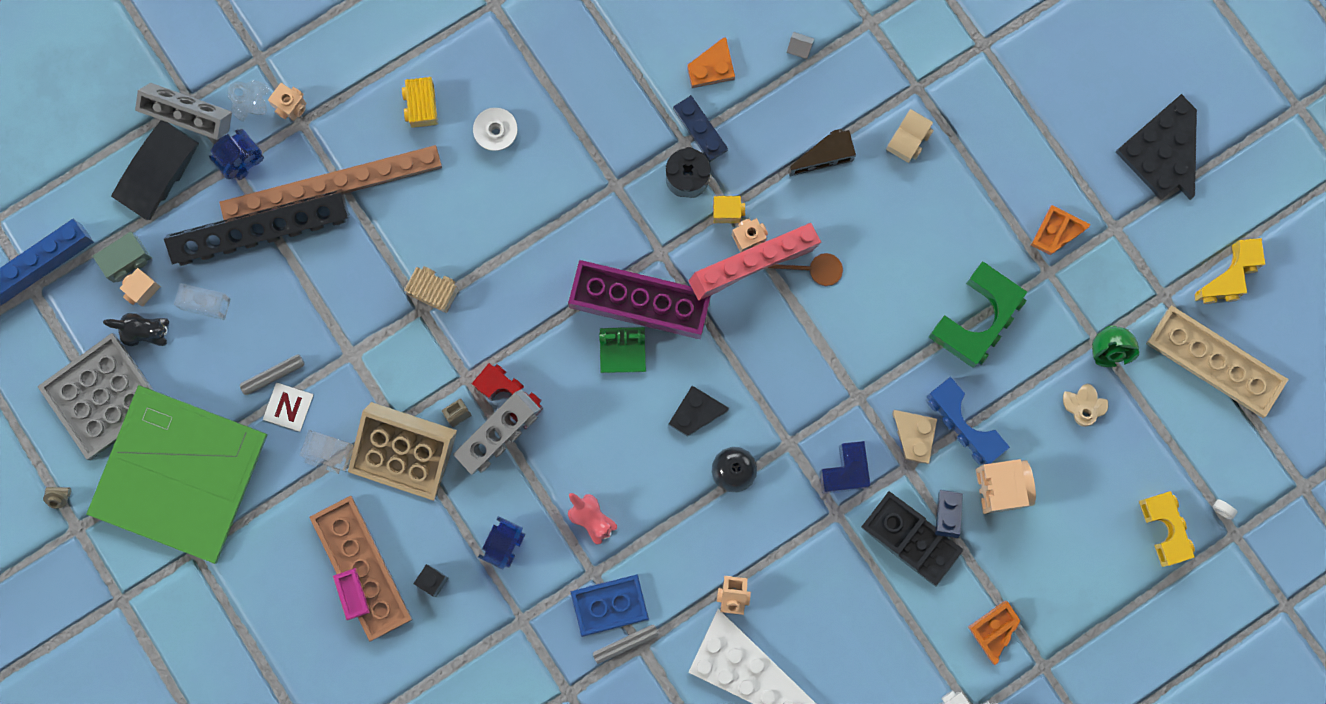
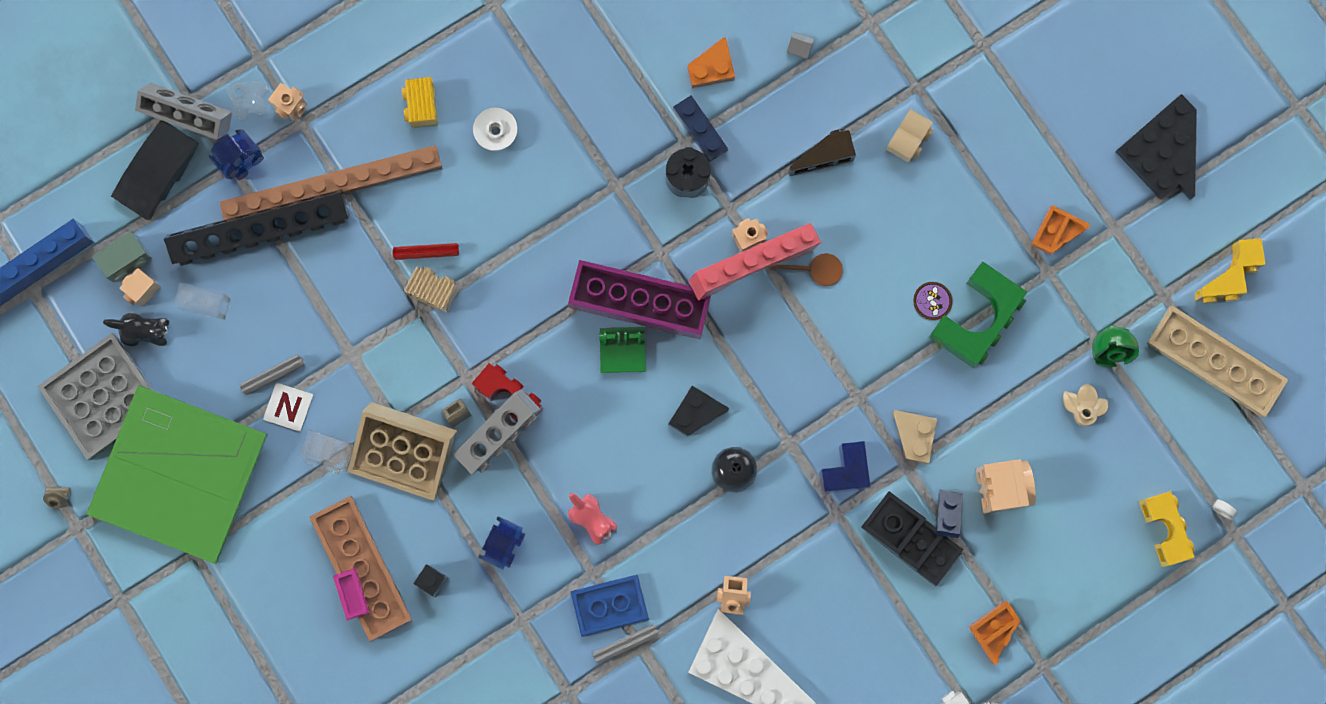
yellow brick [713,196,745,223] -> none
blue arch [926,376,1010,465] -> none
none -> red axle [392,243,459,260]
none -> sticker [913,282,952,320]

